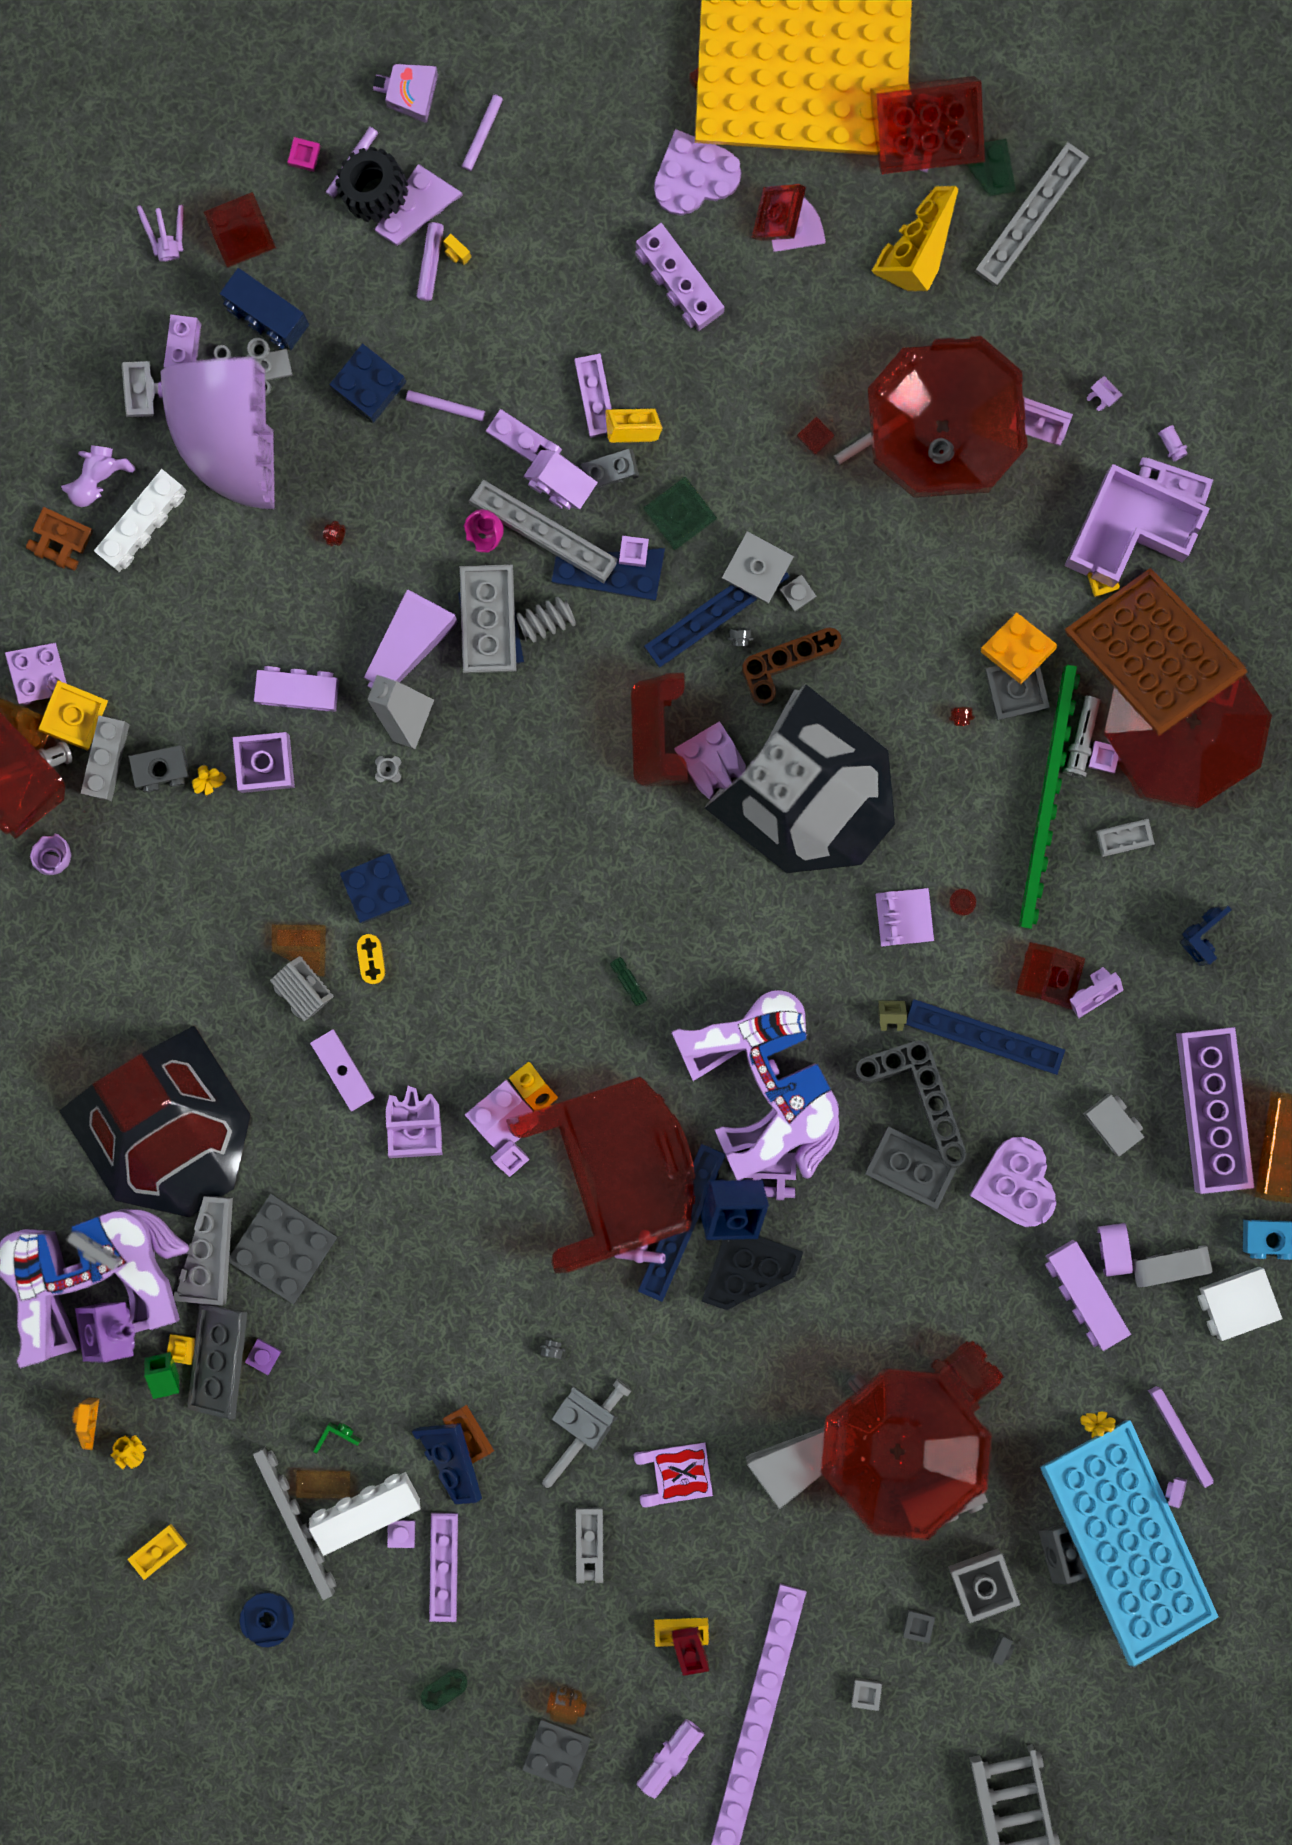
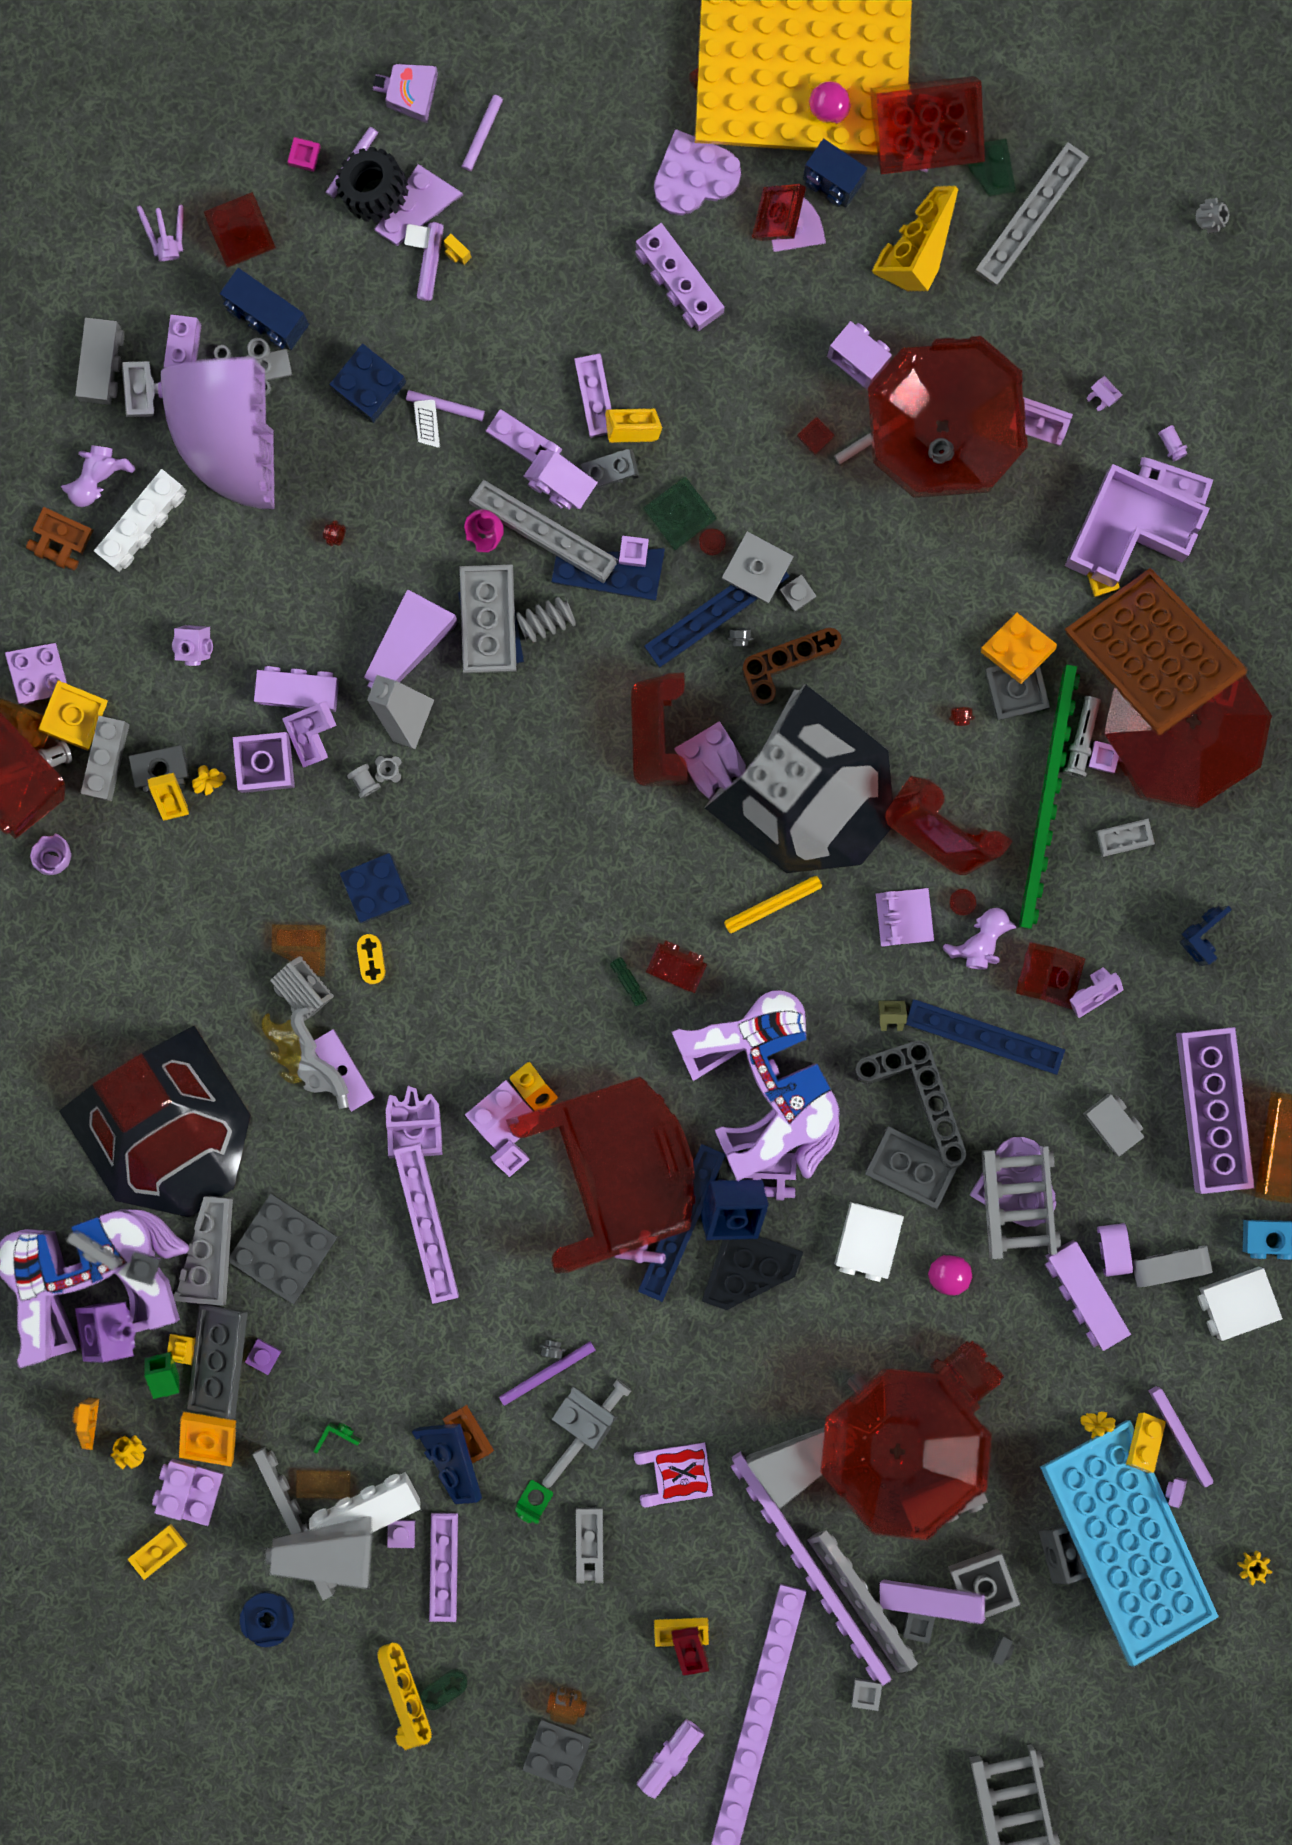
none -> light grey brick [75,318,124,405]
none -> dark grey plate [126,1251,161,1286]
none -> yellow plate [148,773,189,821]
none -> lavender plate [152,1459,224,1526]
none -> lavender brick [172,625,213,666]
none -> light orange plate [179,1412,236,1467]
none -> piece [262,1006,349,1109]
none -> light grey slope [265,1517,372,1588]
none -> lavender plate [282,701,336,767]
none -> light grey bush [347,764,381,799]
none -> yellow beam [377,1643,432,1750]
none -> lavender plate [393,1142,459,1304]
none -> white sticker [404,224,431,249]
none -> white sticker [414,400,440,447]
none -> medium lavender bar [499,1341,596,1406]
none -> green bracket [514,1480,553,1524]
none -> clear red brick [646,940,707,994]
none -> clear red plate [699,529,726,555]
none -> yellow axle [724,876,822,933]
none -> lavender plate [731,1451,892,1686]
none -> dark blue brick [803,138,867,208]
none -> light grey plate [807,1530,918,1673]
none -> dark pink hair [809,81,851,124]
none -> lavender brick [827,321,892,390]
none -> white brick [834,1202,904,1282]
none -> lavender tile [880,1580,985,1624]
none -> clear red windscreen [886,776,1013,875]
none -> dark pink hair [928,1255,972,1296]
none -> lavender animal [943,908,1016,970]
none -> light grey fence [981,1146,1061,1259]
none -> yellow plate [1126,1413,1166,1473]
none -> light grey gear [1196,198,1229,233]
none -> yellow gear [1237,1550,1272,1585]

